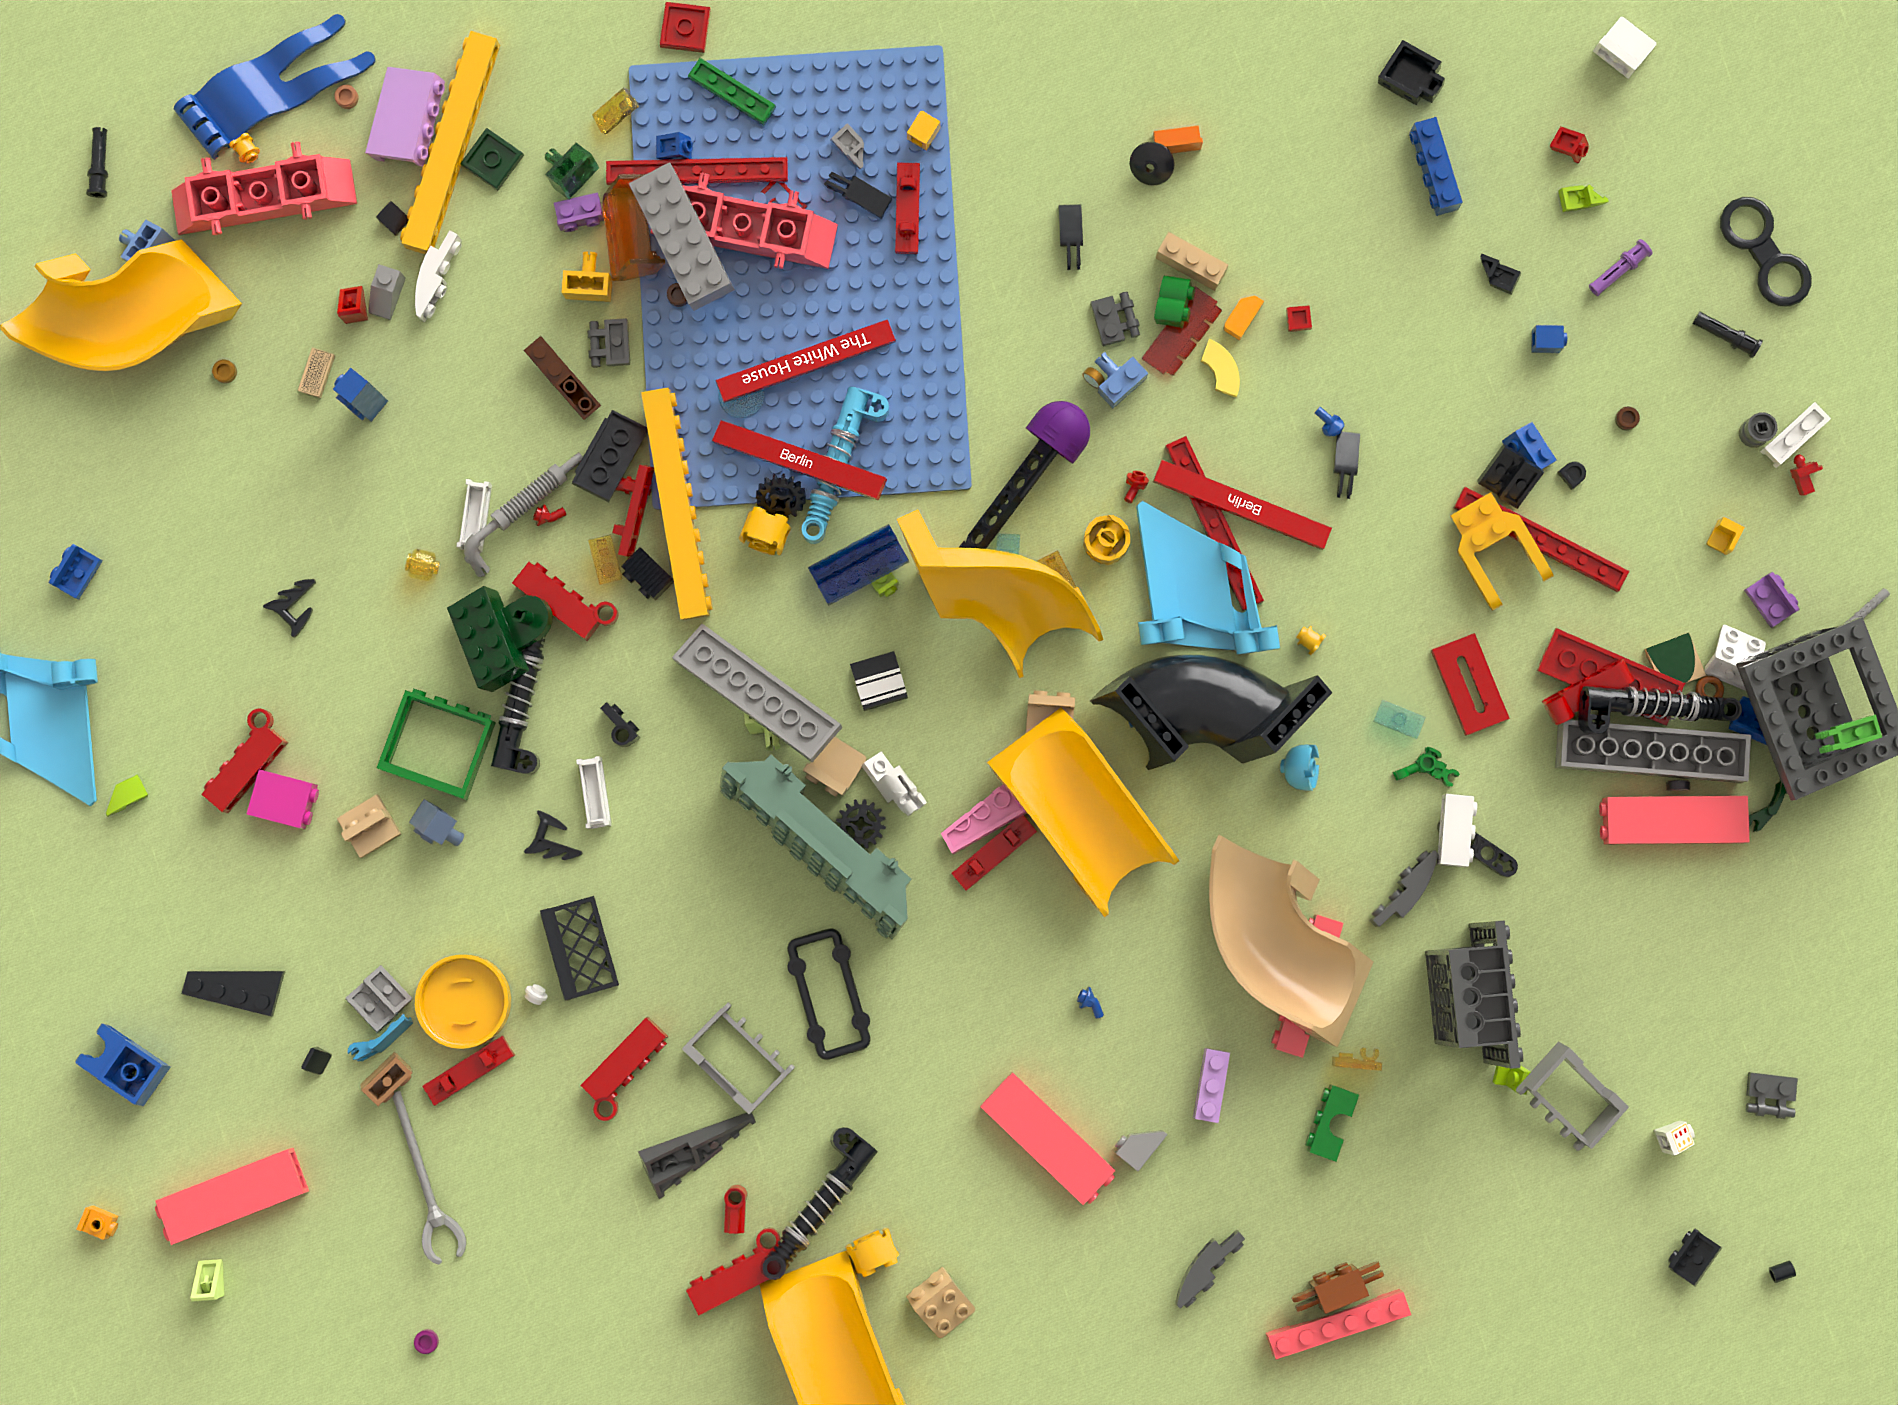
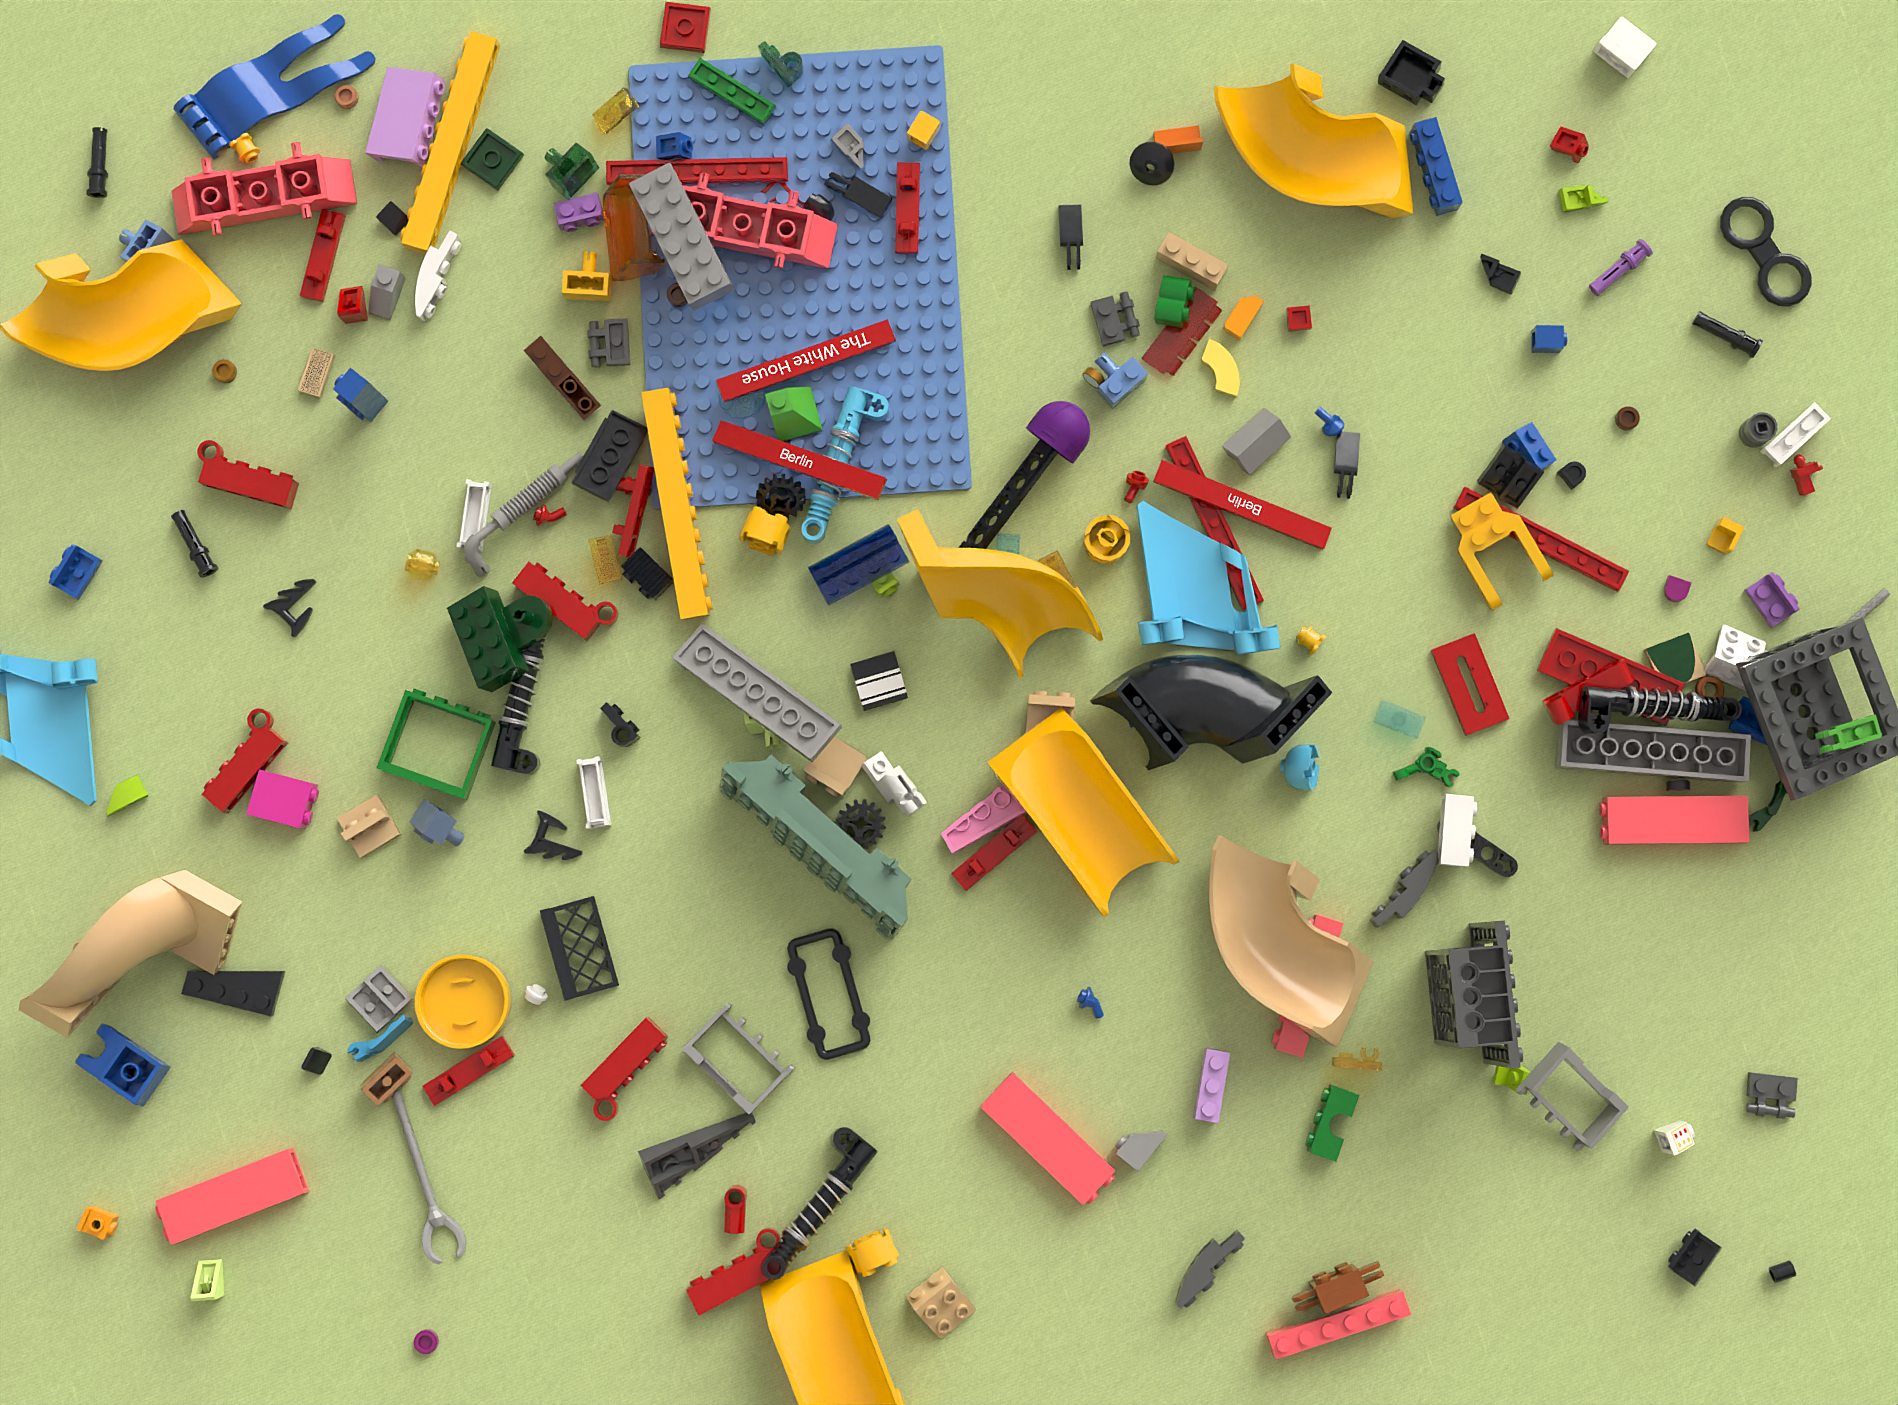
none -> tan piece [18,870,242,1038]
none -> black pin [171,510,219,578]
none -> red hinge [197,440,299,509]
none -> red hinge [300,209,346,302]
none -> clear green plate [758,41,804,87]
none -> bright green slope [765,386,823,442]
none -> black piece [804,193,834,221]
none -> yellow piece [1214,64,1413,219]
none -> light grey piece [1222,408,1291,475]
none -> magenta tile [1664,575,1692,602]

